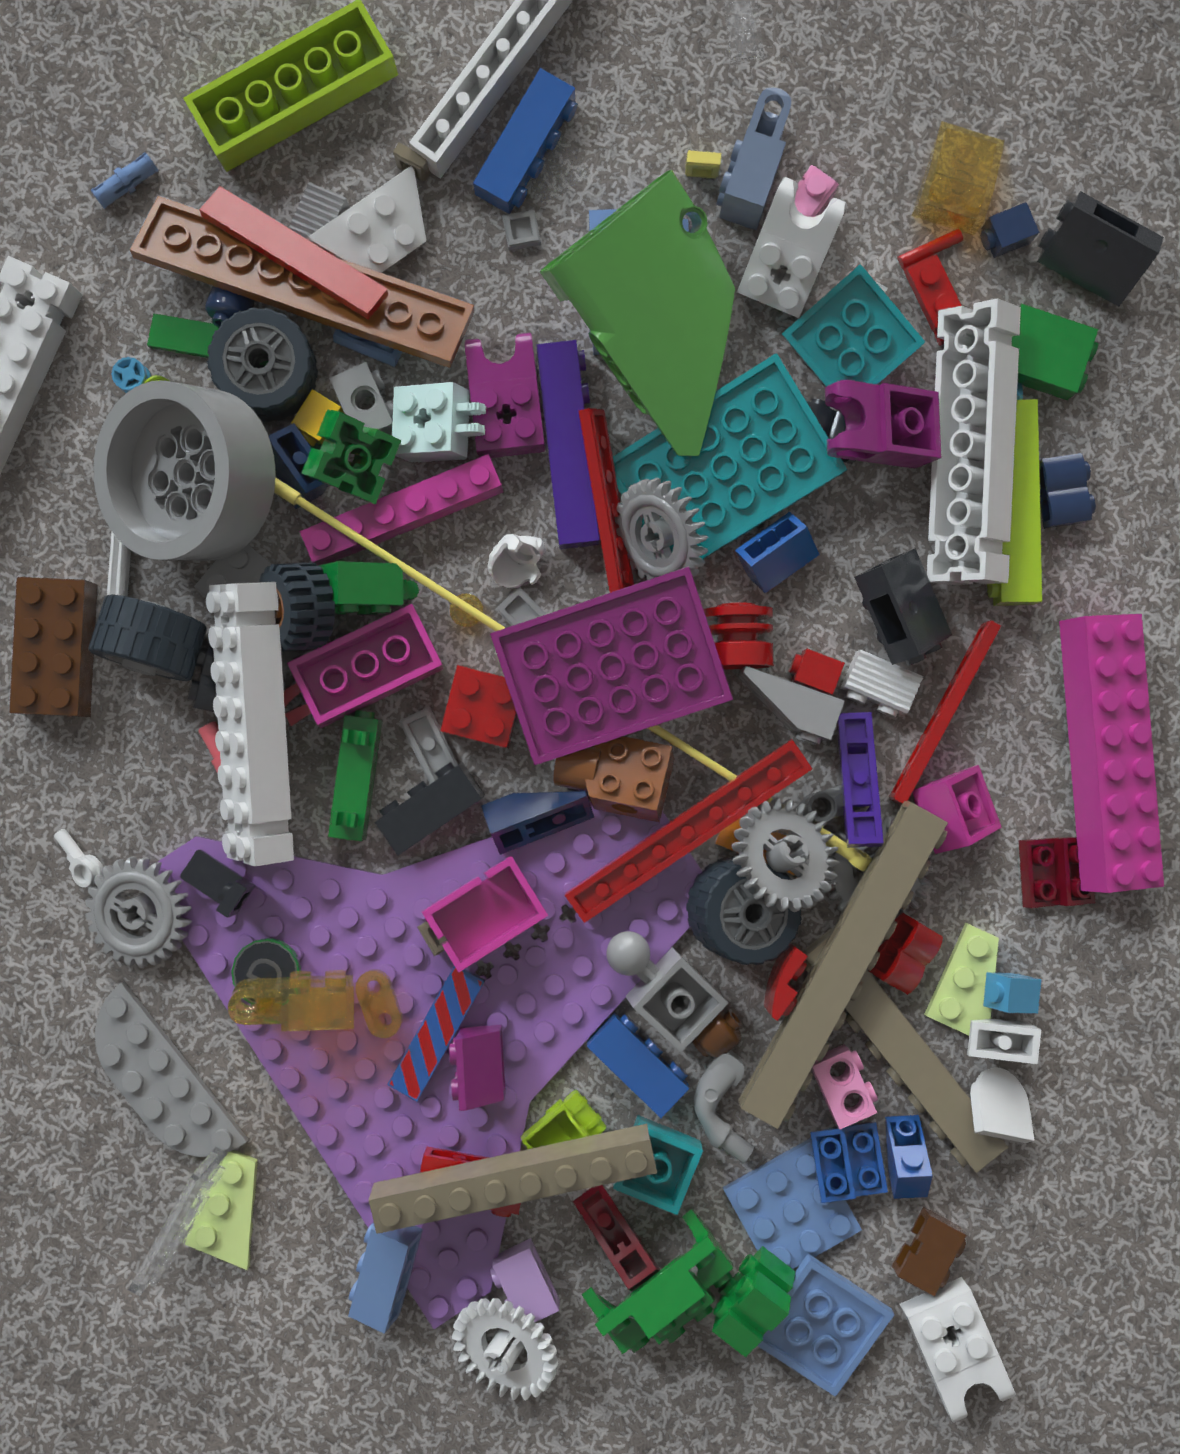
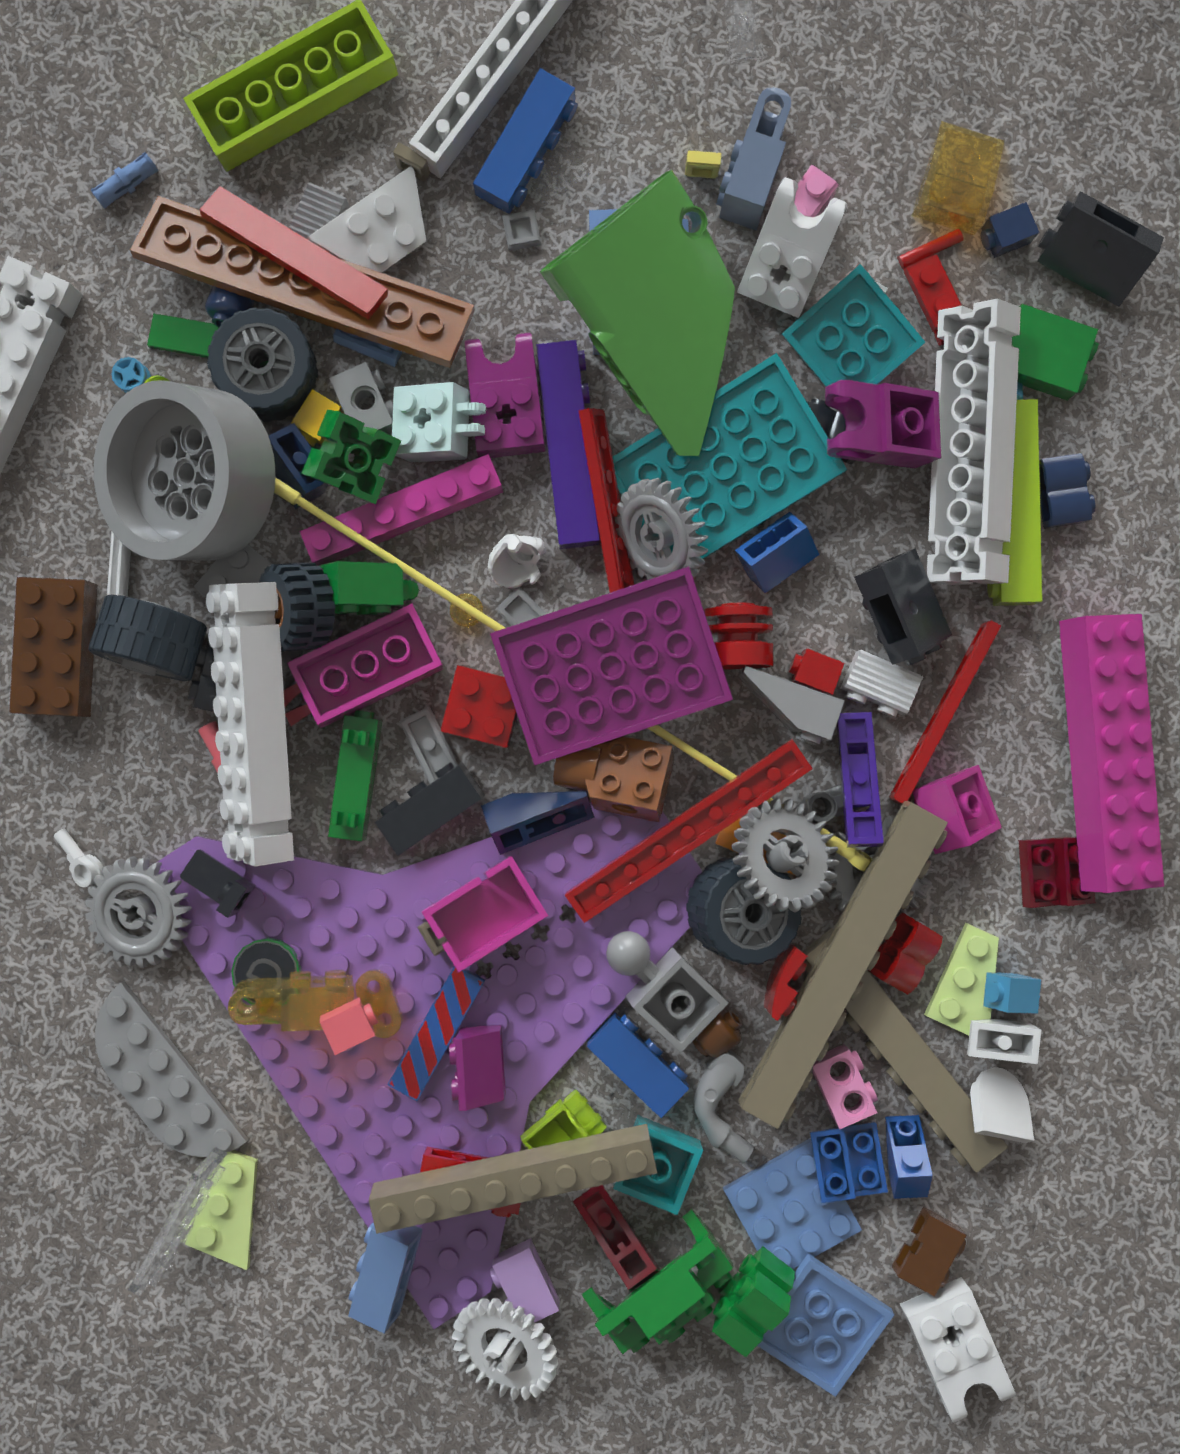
none -> coral brick [320,997,378,1055]

